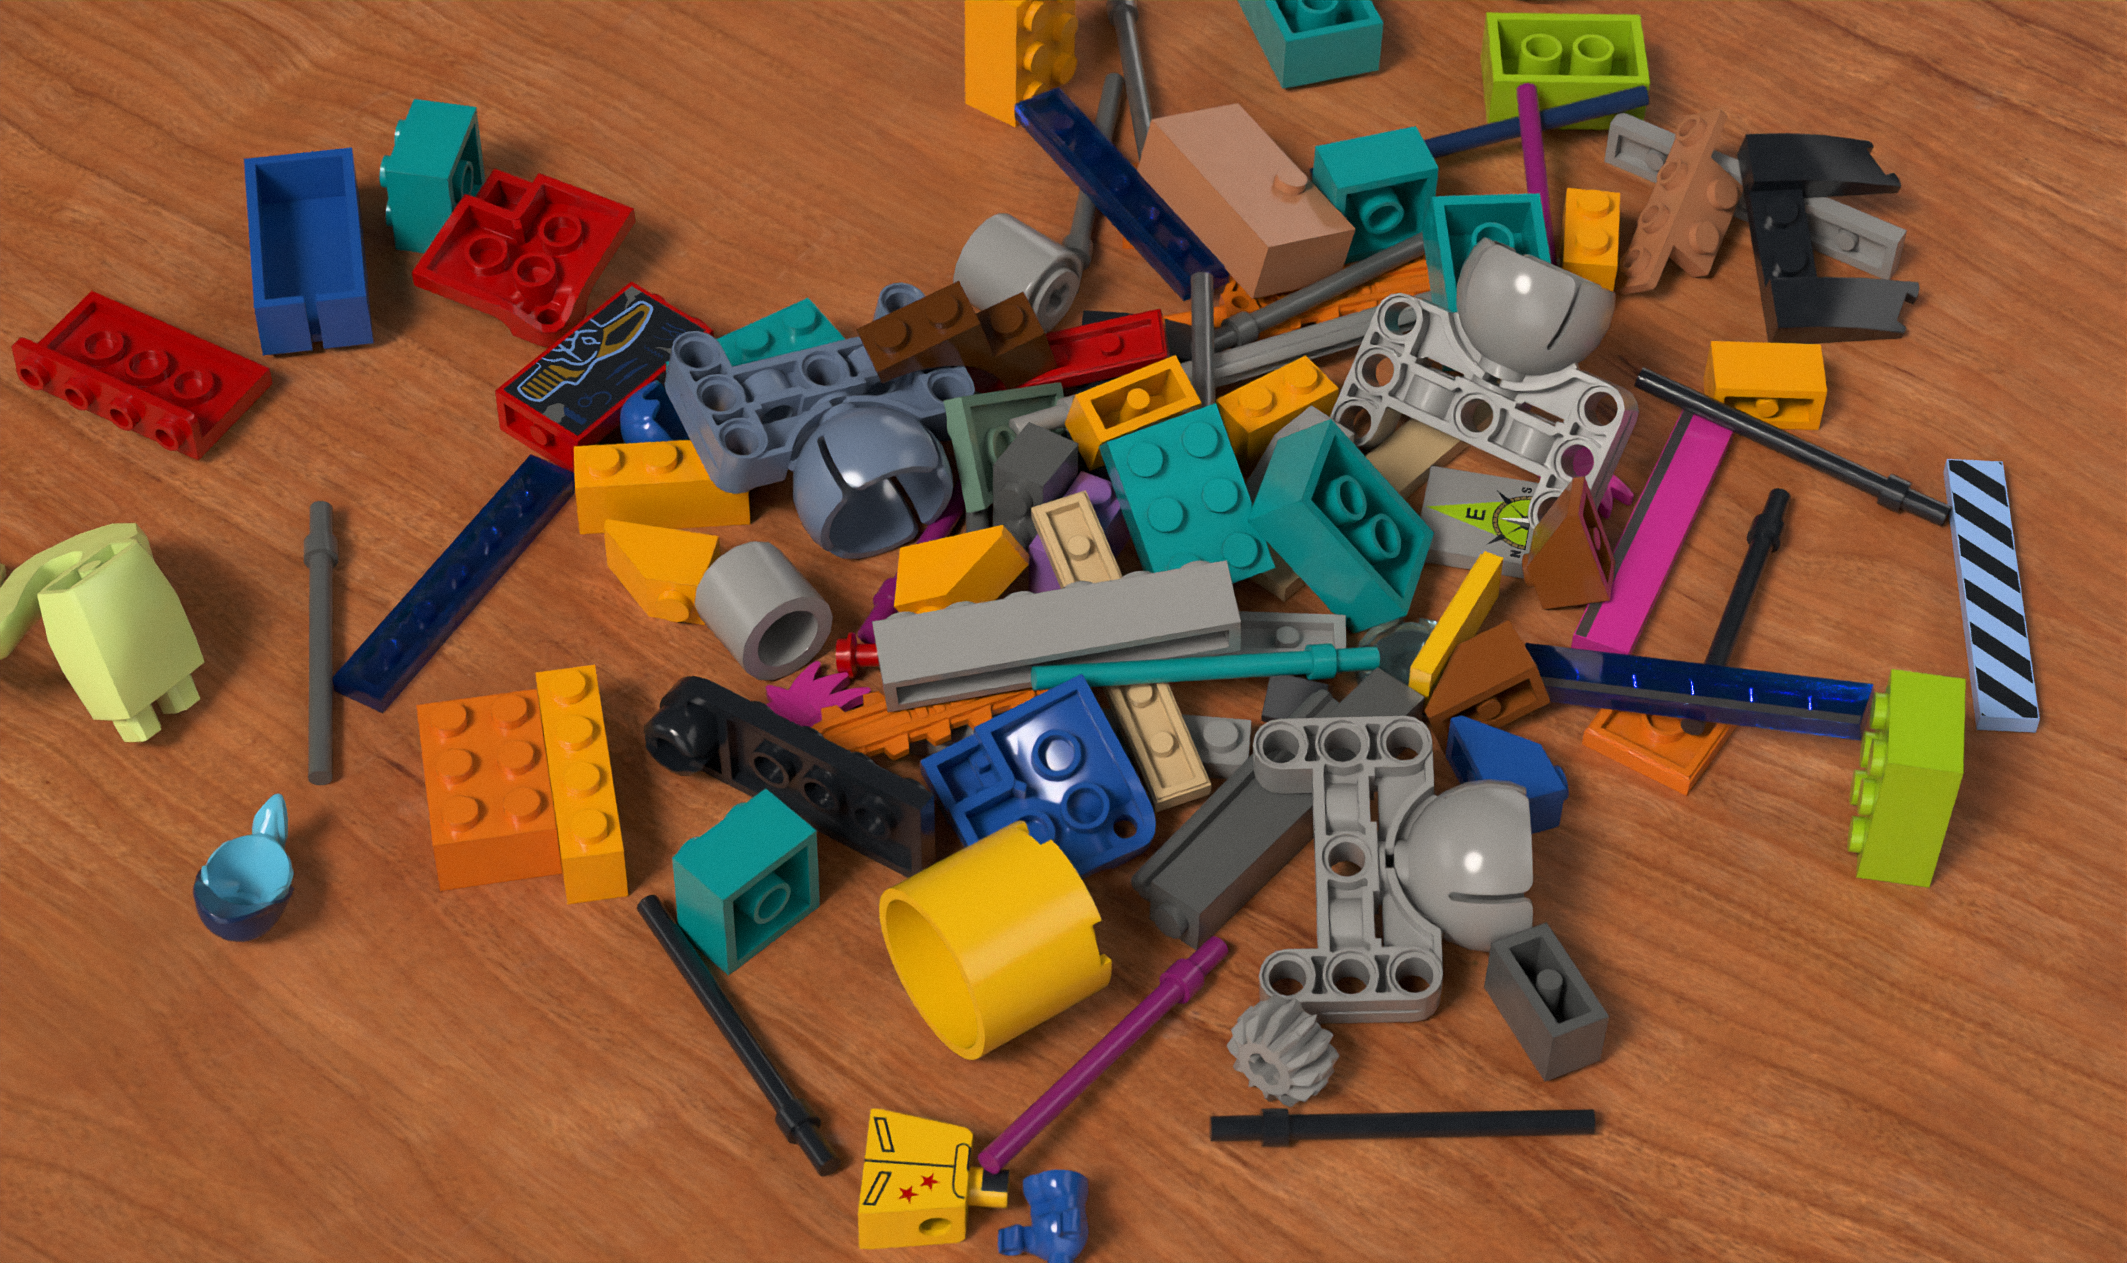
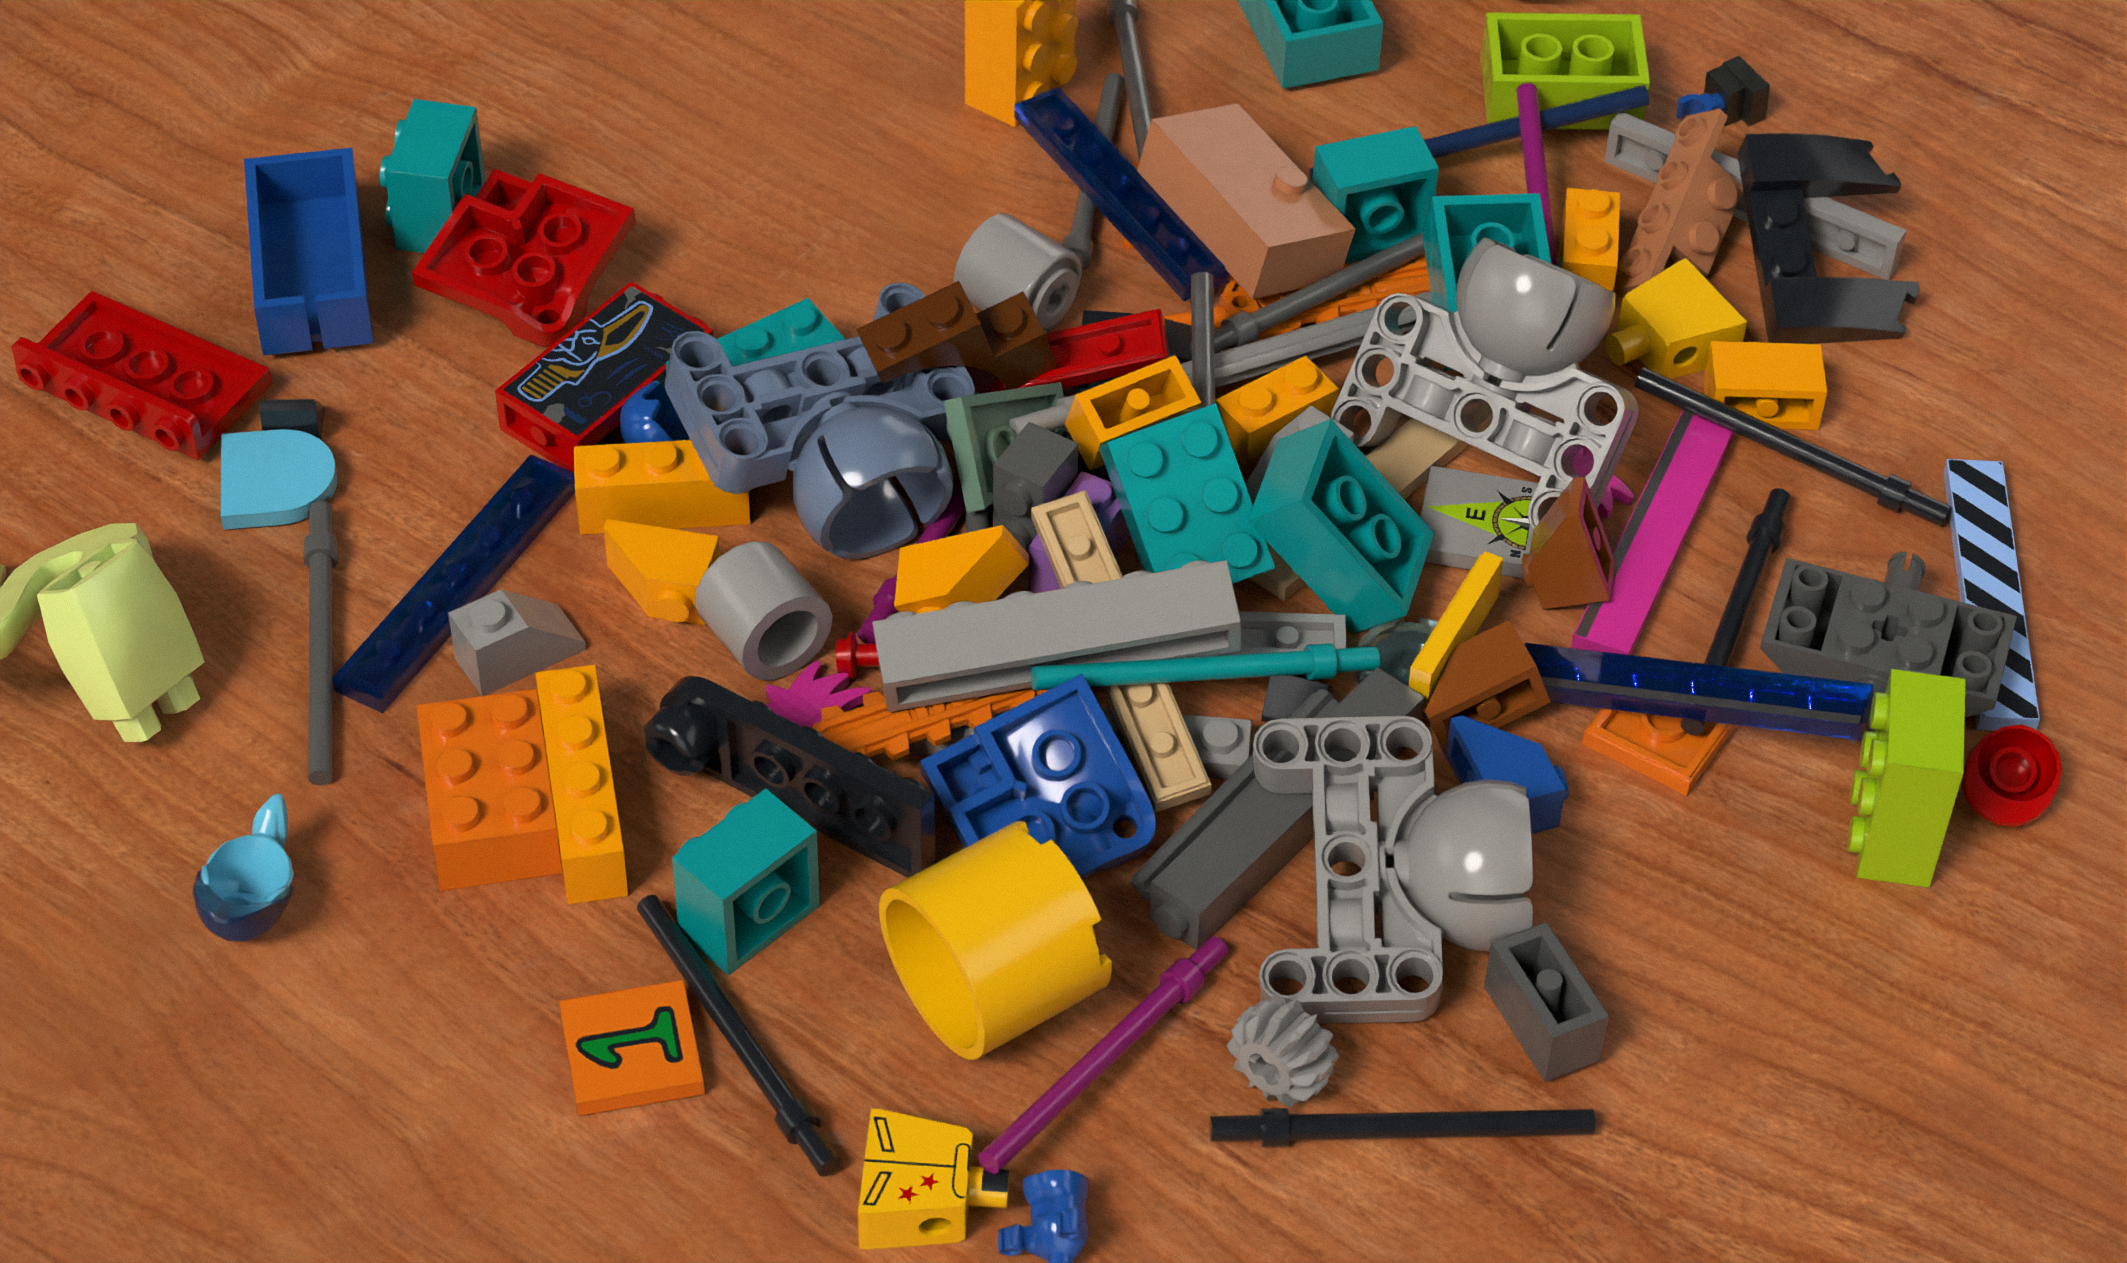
none -> medium azure tile [220,429,338,530]
none -> black slope [260,399,325,440]
none -> light grey slope [448,589,586,696]
none -> orange tile [559,980,705,1116]
none -> yellow torso [1605,258,1747,379]
none -> pearl dark grey piece [1676,55,1770,127]
none -> dark grey slope [1760,552,2017,744]
none -> red hat [1961,724,2062,827]

